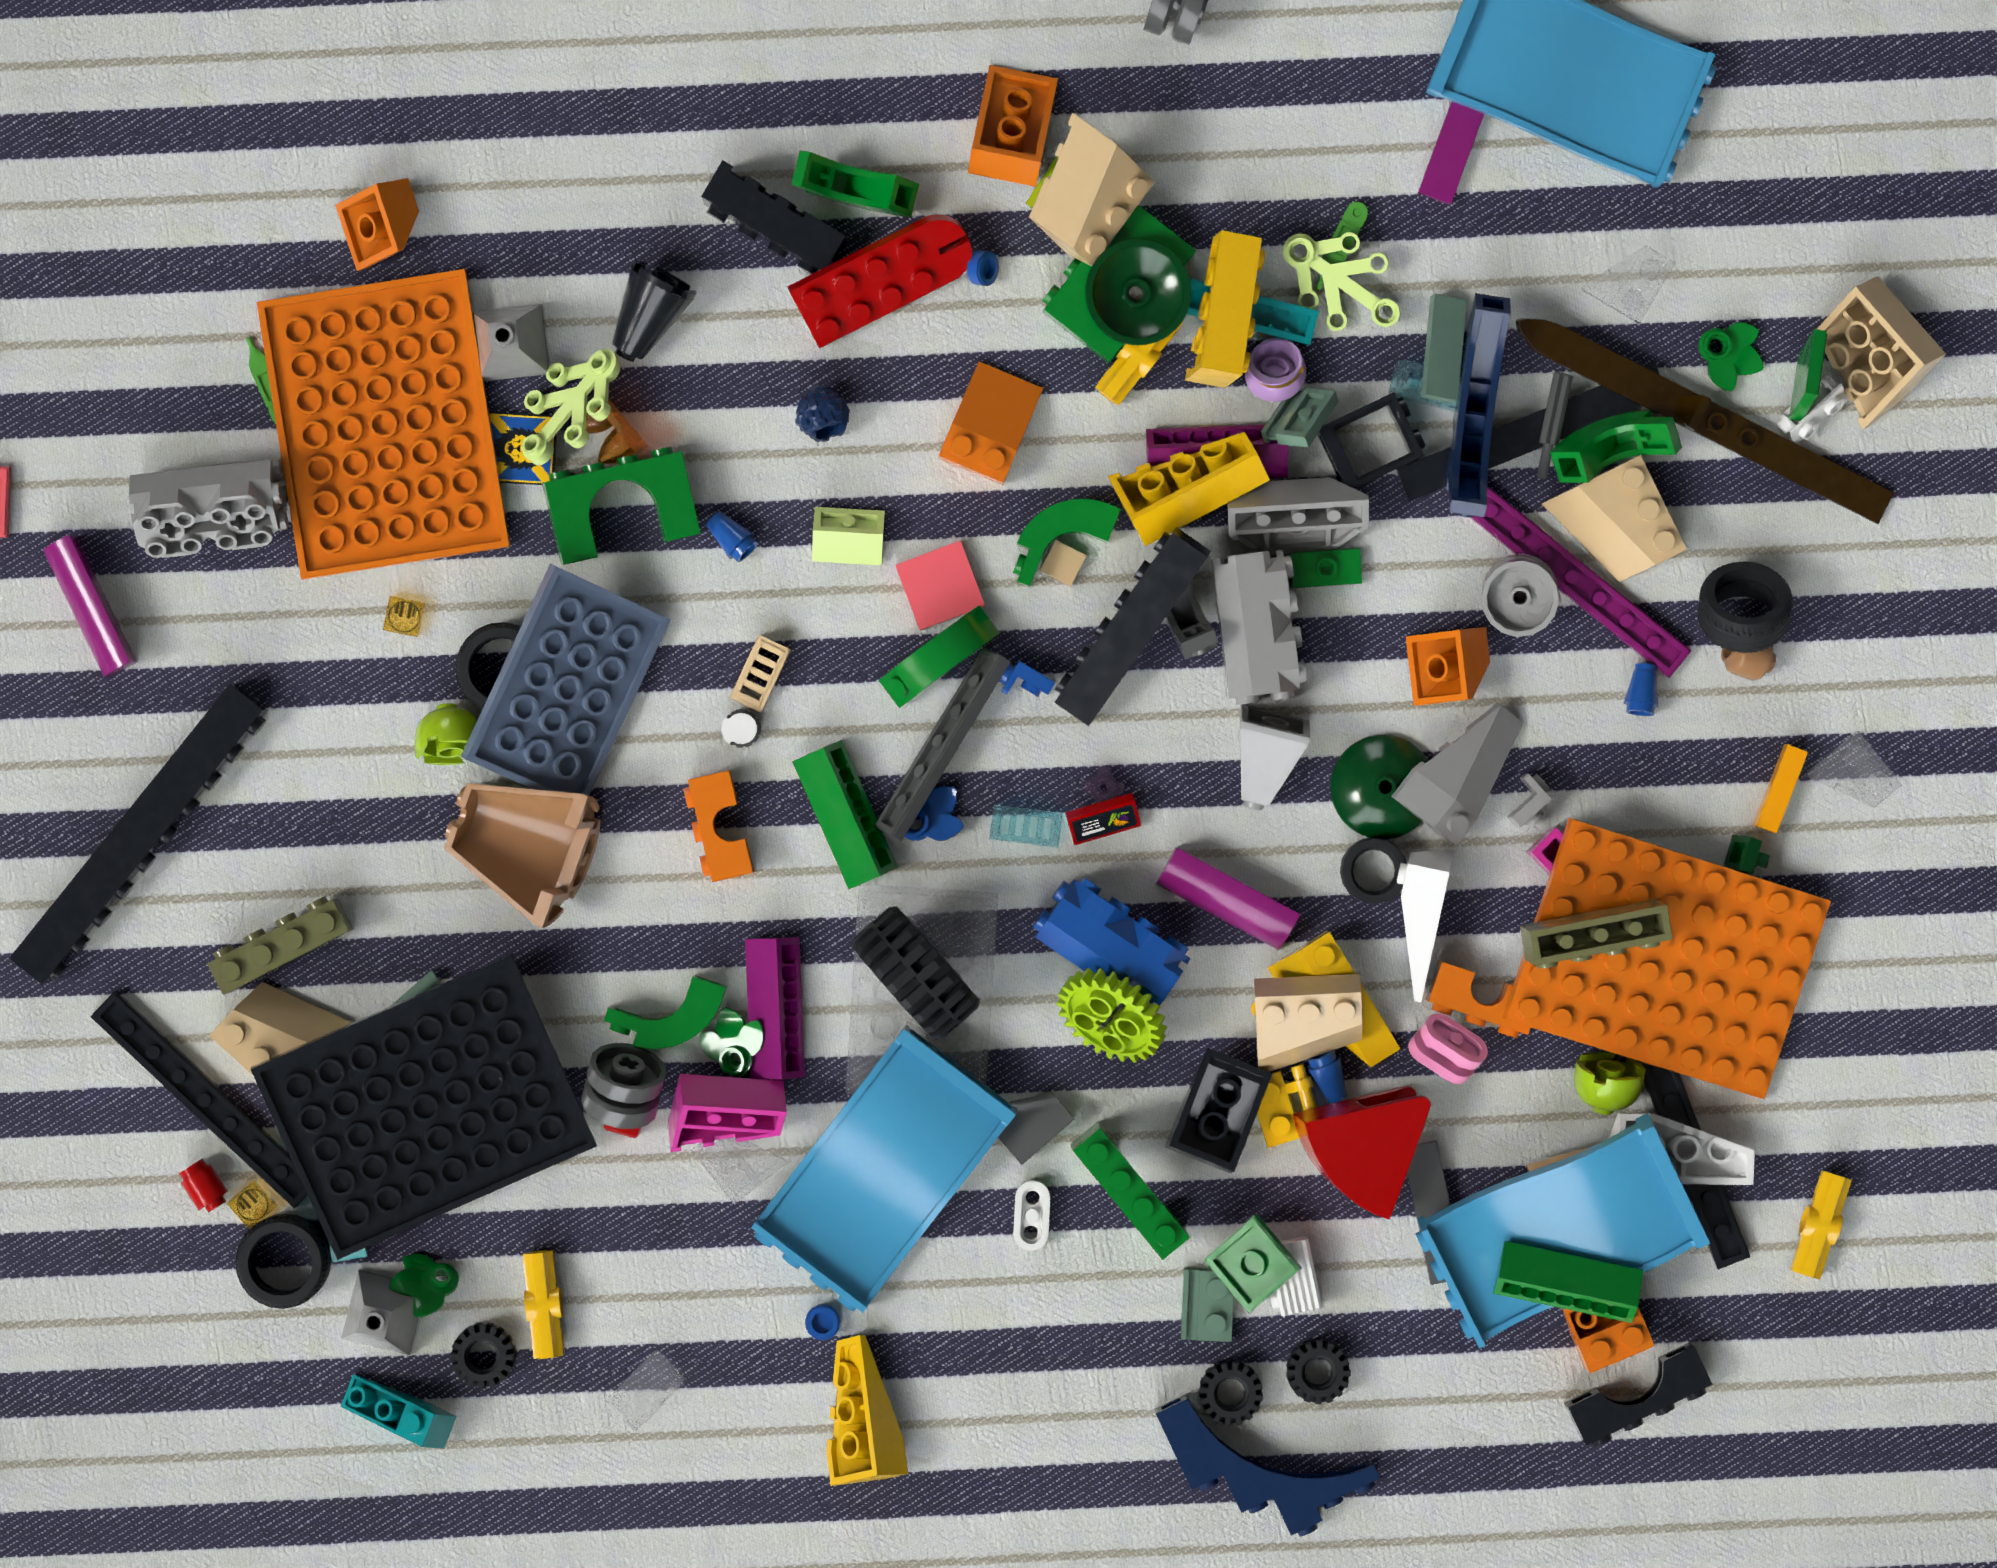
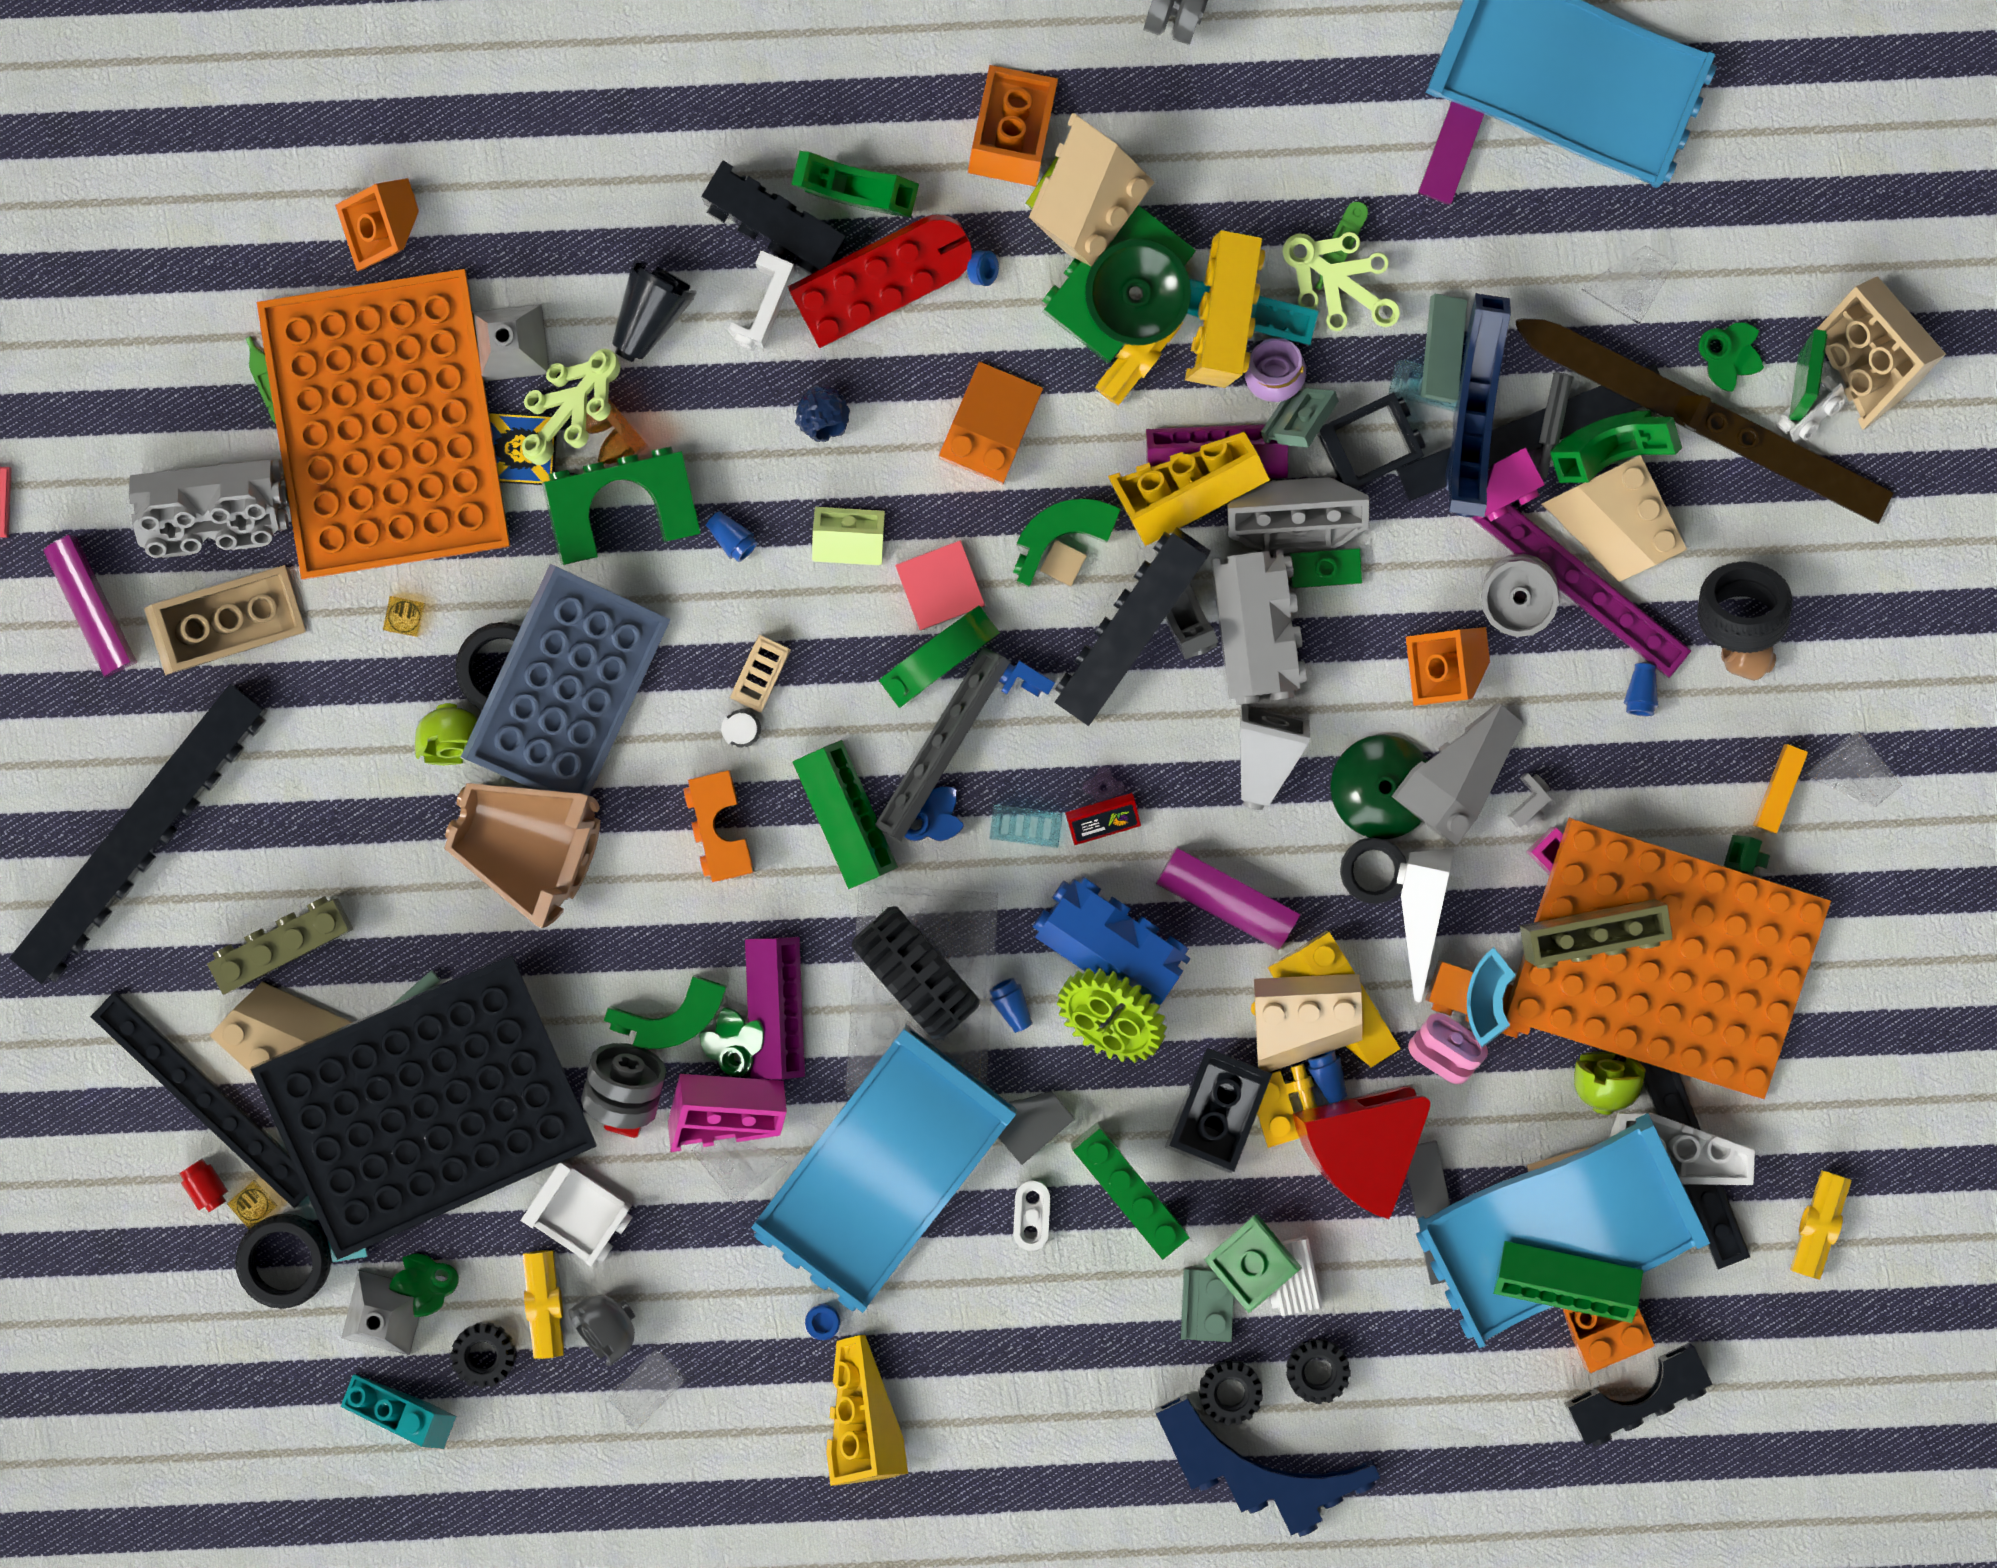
none -> tan slope [144,565,306,675]
none -> white panel [520,1161,633,1267]
none -> dark grey cylinder [568,1295,635,1366]
none -> white panel [728,251,796,351]
none -> blue cone [989,978,1033,1033]
none -> medium azure brick [1467,947,1516,1048]
none -> dark pink slope [1477,448,1545,522]

